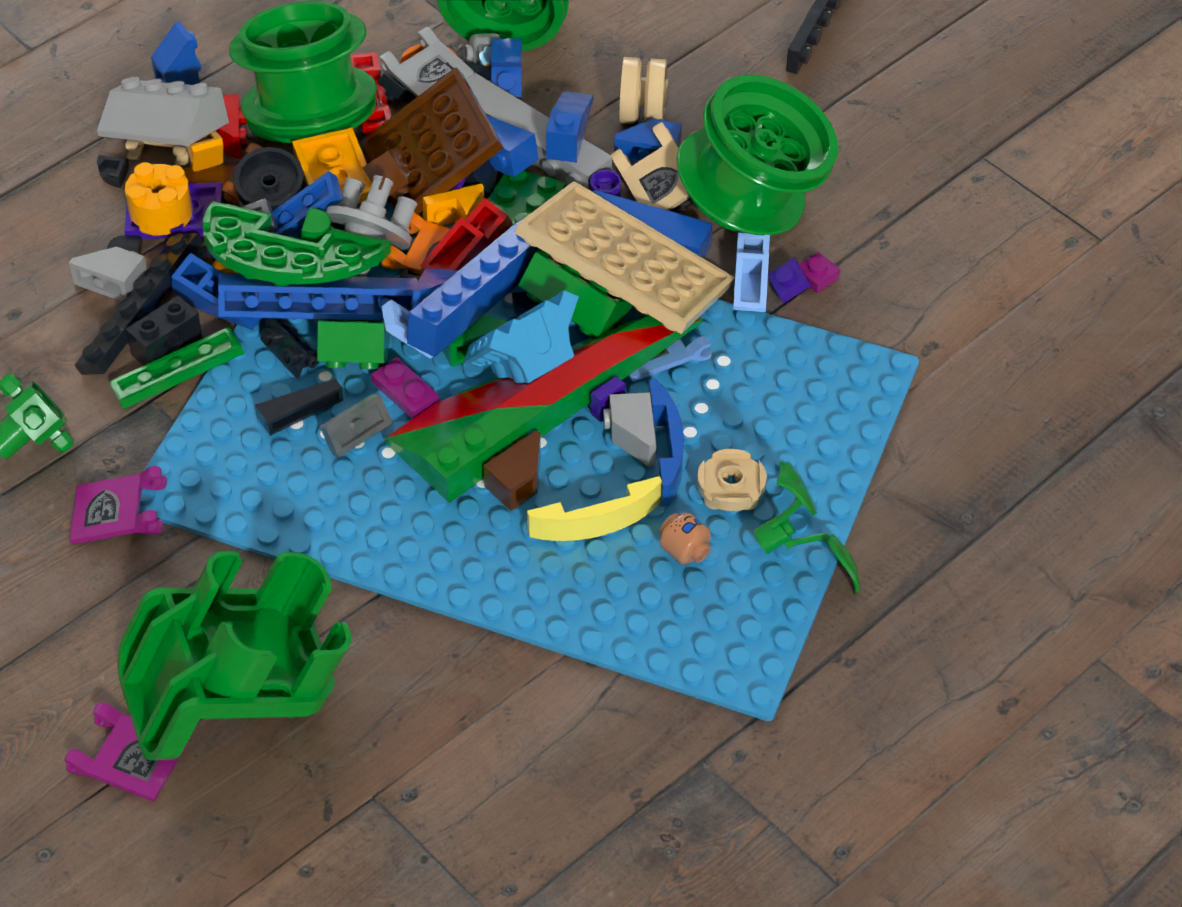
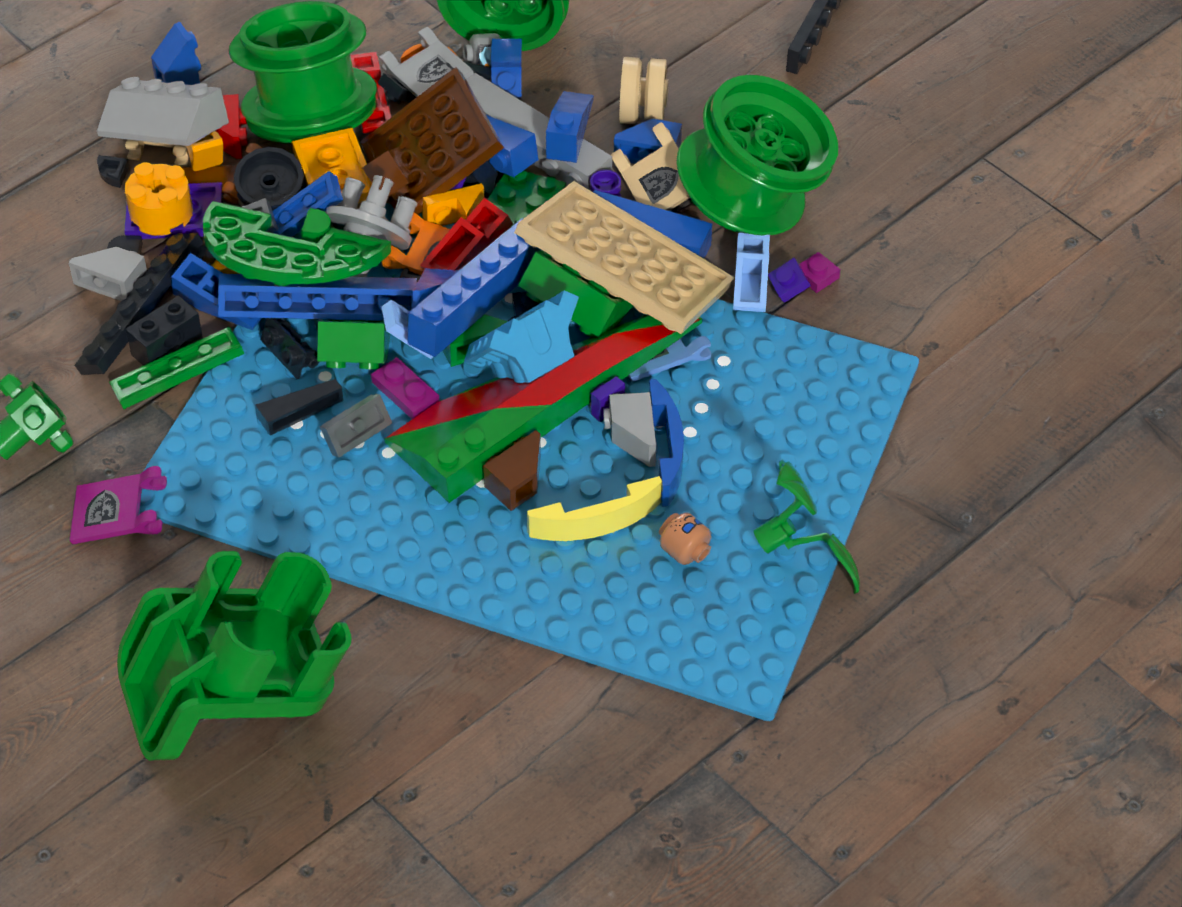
magenta flag [64,702,188,802] -> none
tan plate [697,449,767,511] -> none

